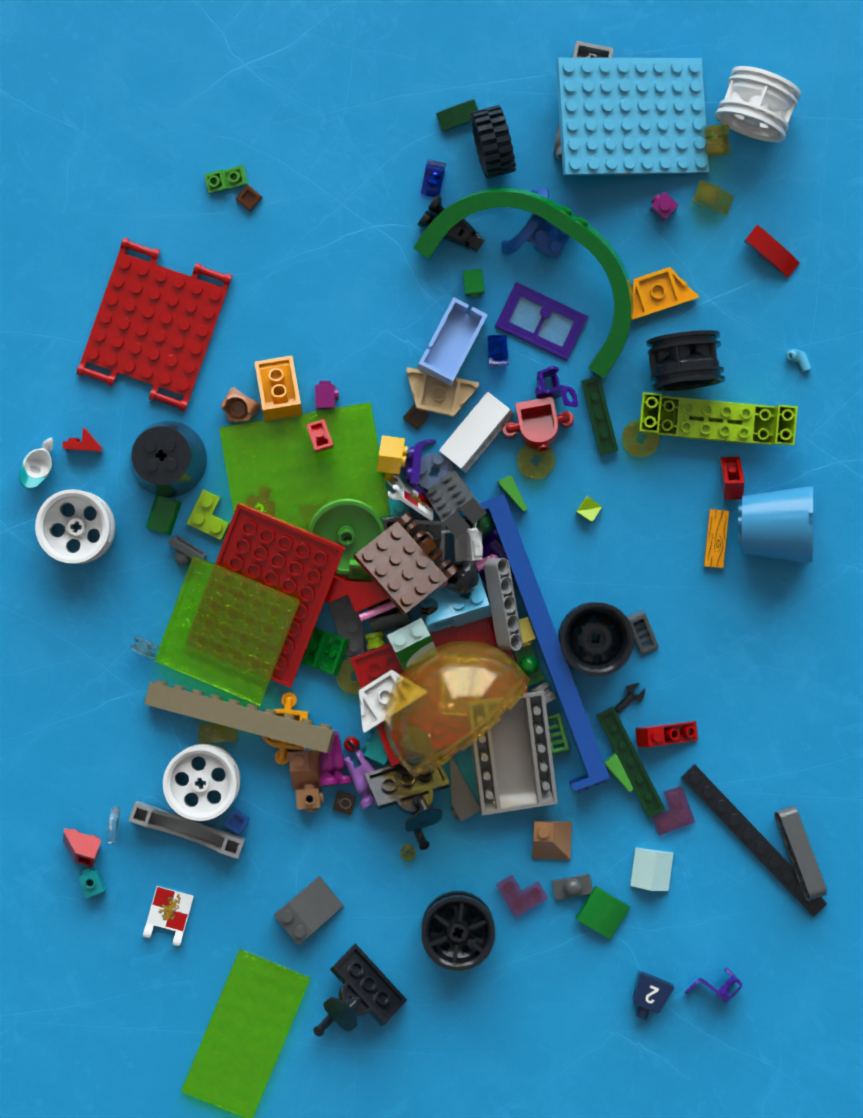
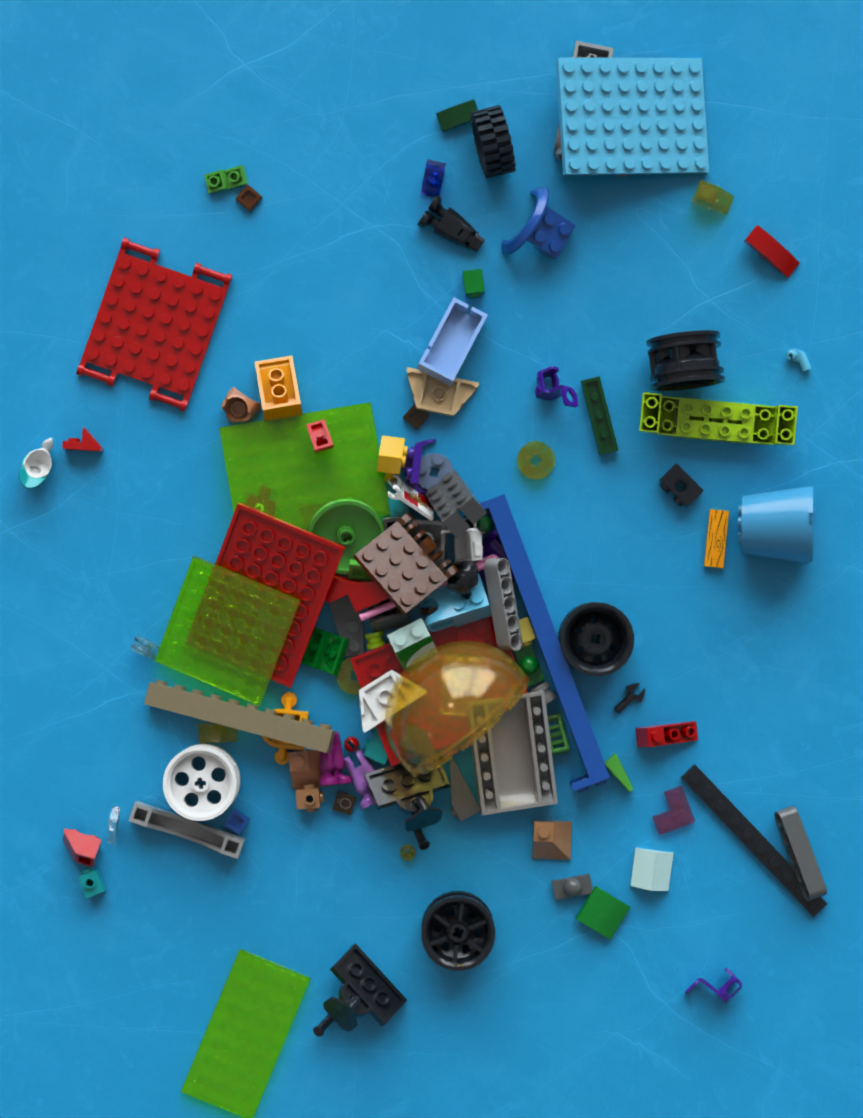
white wheel [35,489,116,564] -> none
black cone [130,421,207,497] -> none
flag [143,886,194,946] -> none
green piece [146,495,181,535] -> none
dark grey tile [168,535,208,566] -> none
lime plate [186,489,230,540] -> none
dark grey slope [274,876,344,945] -> none
magenta brick [315,381,339,409] -> none
green arch [413,188,633,378] -> none
white brick [439,392,515,473] -> none
clear blue slope [487,335,509,367] -> none
dark purple door [495,282,588,361] -> none
clear pink plate [496,874,548,918] -> none
bright green slope [497,475,528,512] -> none
piece [502,396,574,451] -> none
lime slope [576,496,602,523] -> none
dark green plate [596,706,666,818] -> none
clear yellow plate [621,419,660,458] -> none
dark grey slope [627,610,659,655] -> none
light orange wing [632,267,699,320] -> none
dark blue torso [632,970,675,1020] -> none
magenta brick [650,192,679,222] -> none
clear yellow wheel [704,125,731,156] -> none
white wheel [715,66,802,142] -> none
red slope [720,456,744,500] -> none
none -> black brick [659,463,704,507]

